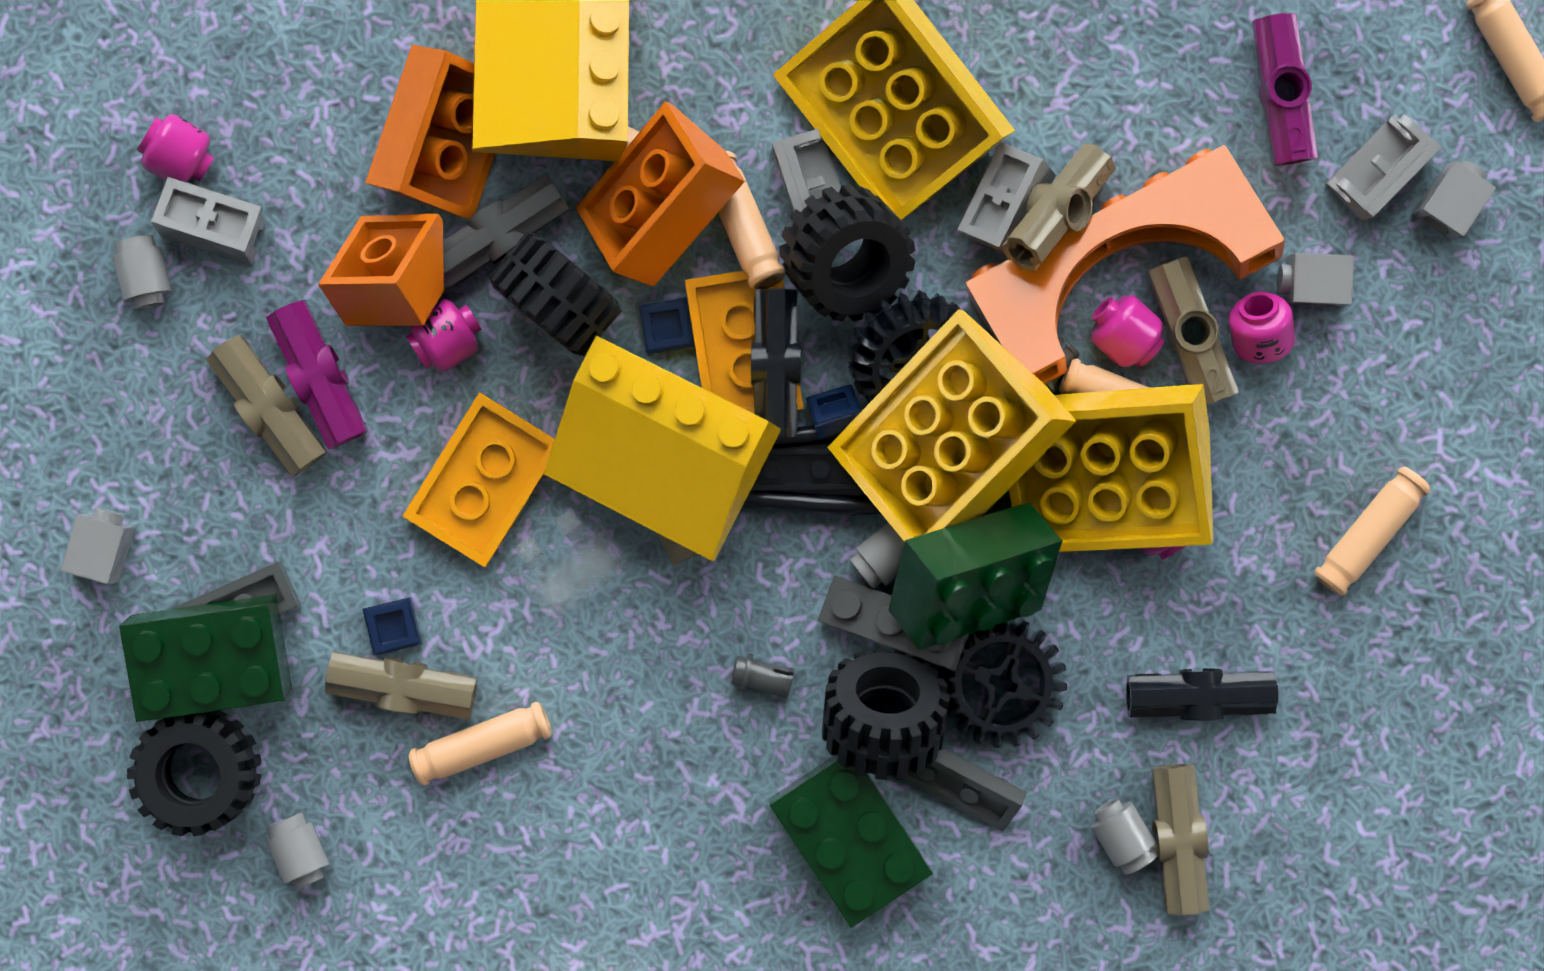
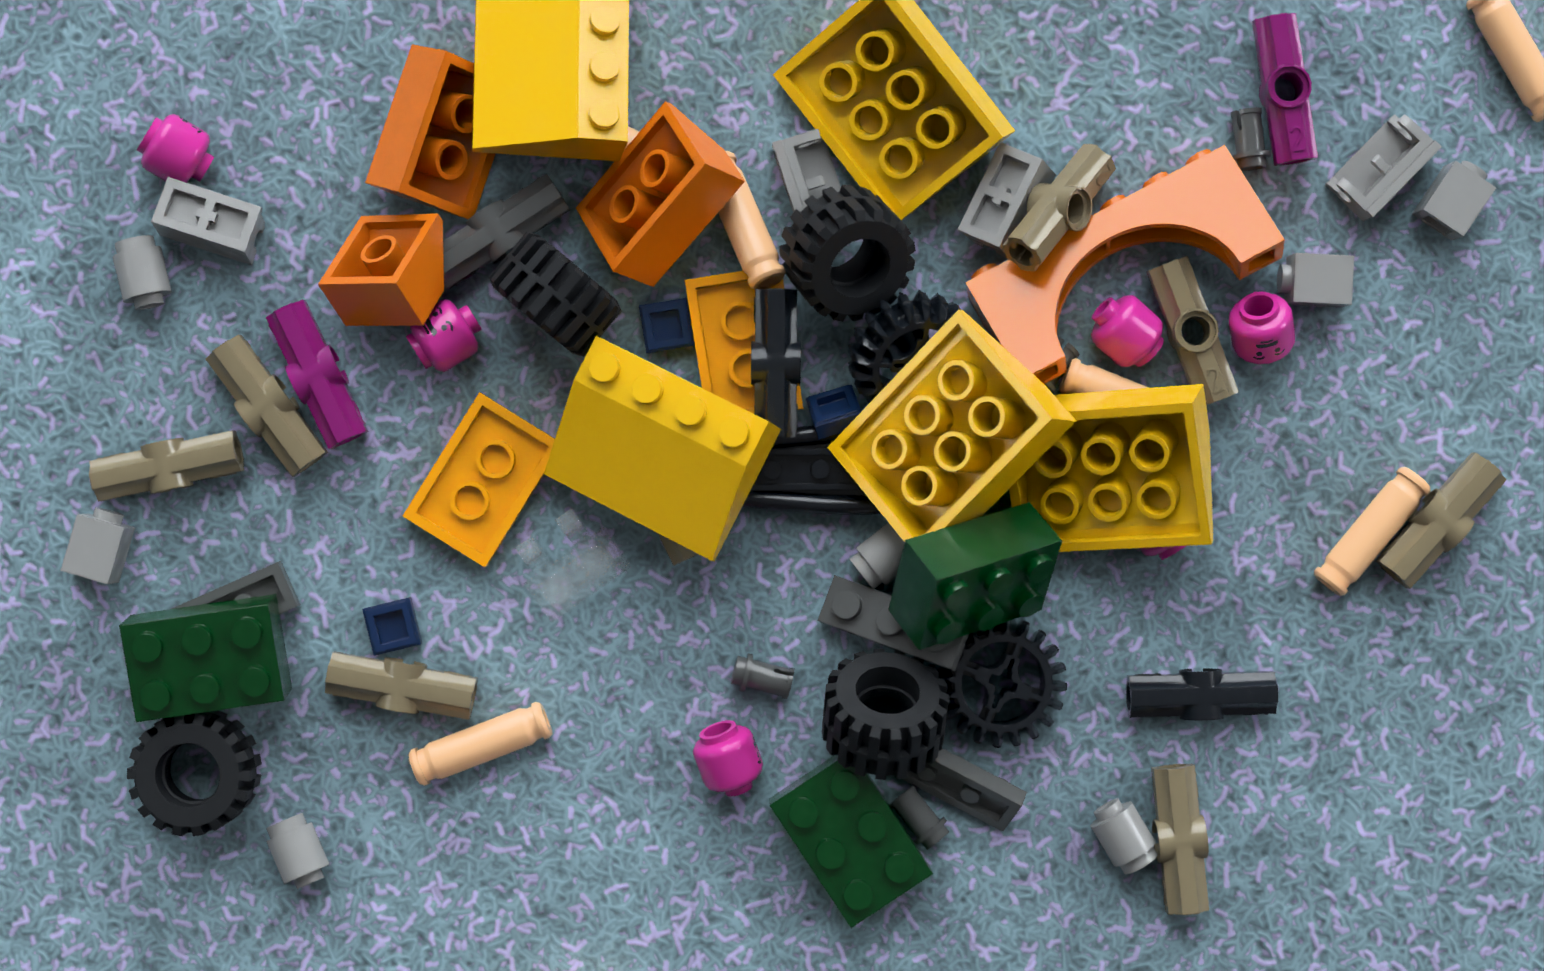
none -> dark tan piece [89,430,244,502]
none -> dark pink head [693,720,763,796]
none -> dark grey pin [889,785,949,850]
none -> dark grey pin [1230,107,1271,171]
none -> dark tan piece [1376,452,1507,589]

